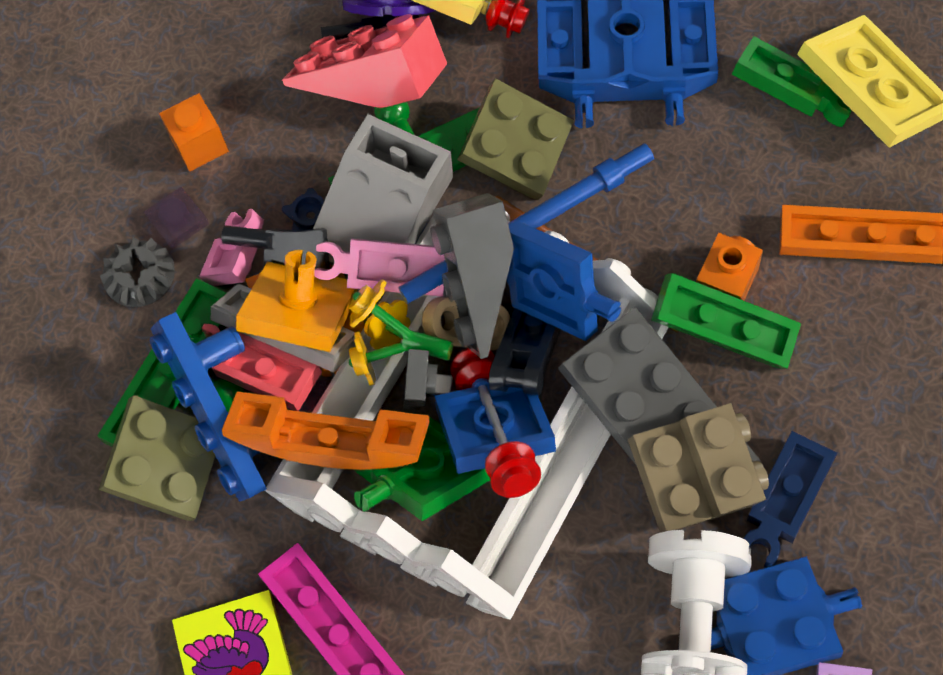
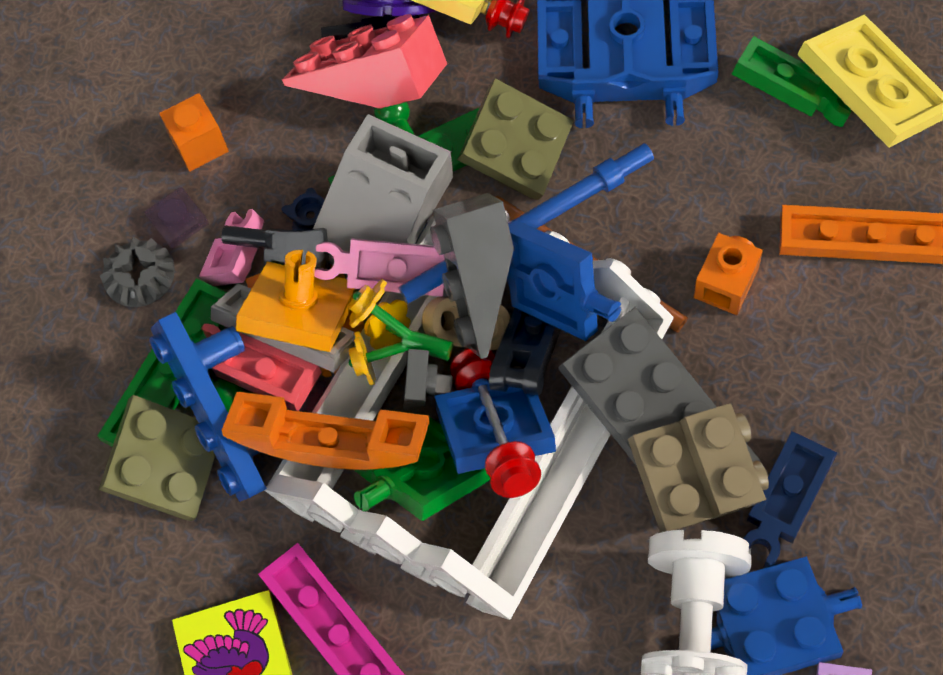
green plate [651,273,801,369] -> none

